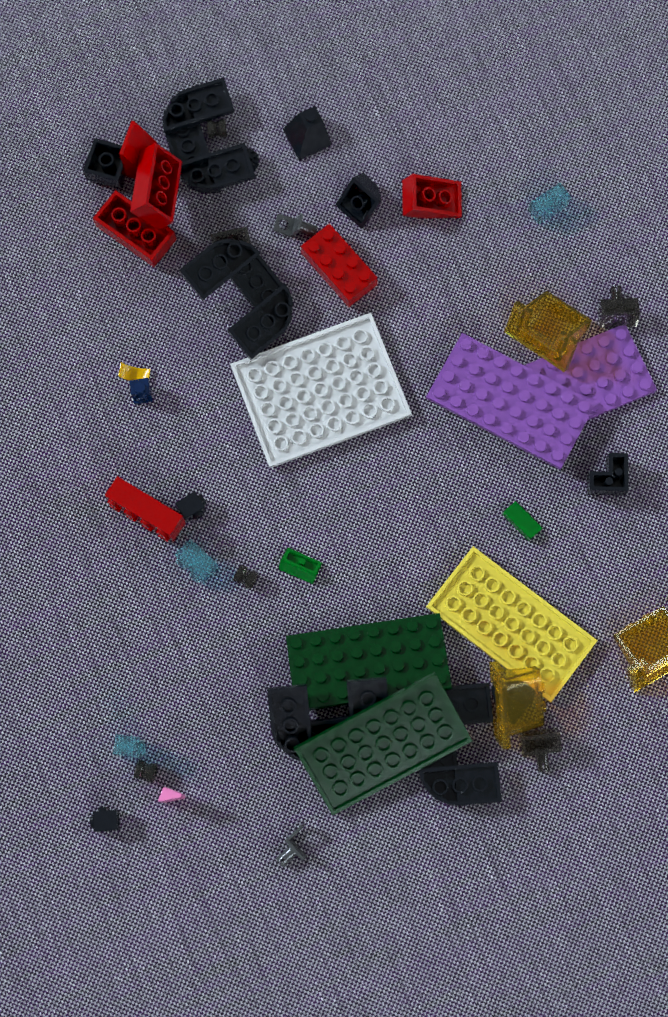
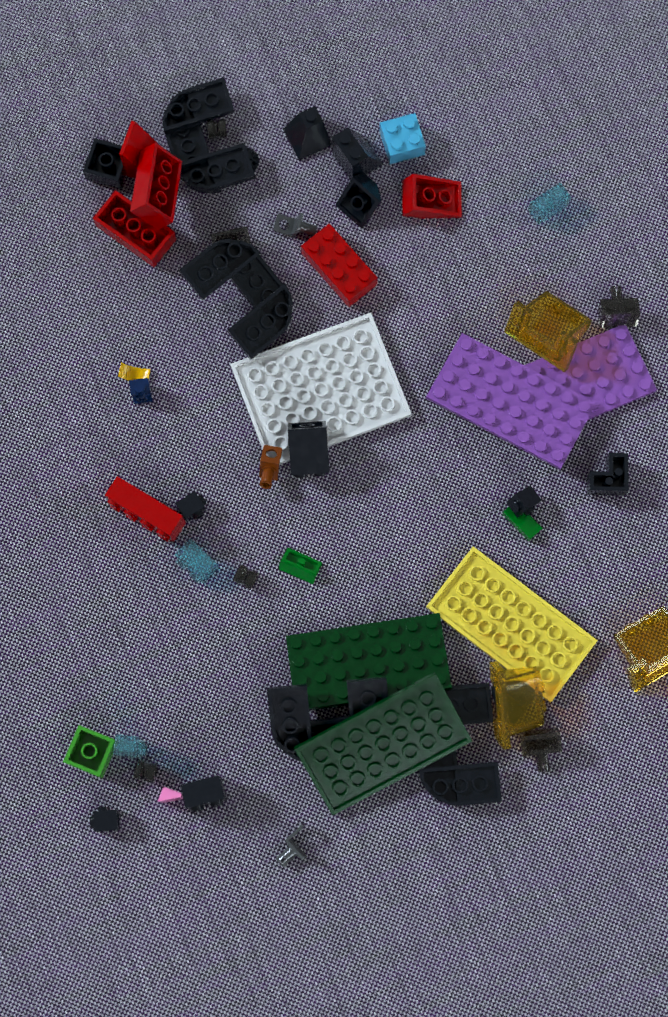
none -> bright green brick [63,725,118,778]
none -> black brick [180,775,227,813]
none -> dark orange bracket [259,445,282,489]
none -> black slope [288,421,330,478]
none -> black slope [332,127,383,181]
none -> medium azure brick [379,113,426,164]
none -> black brick [506,485,542,518]

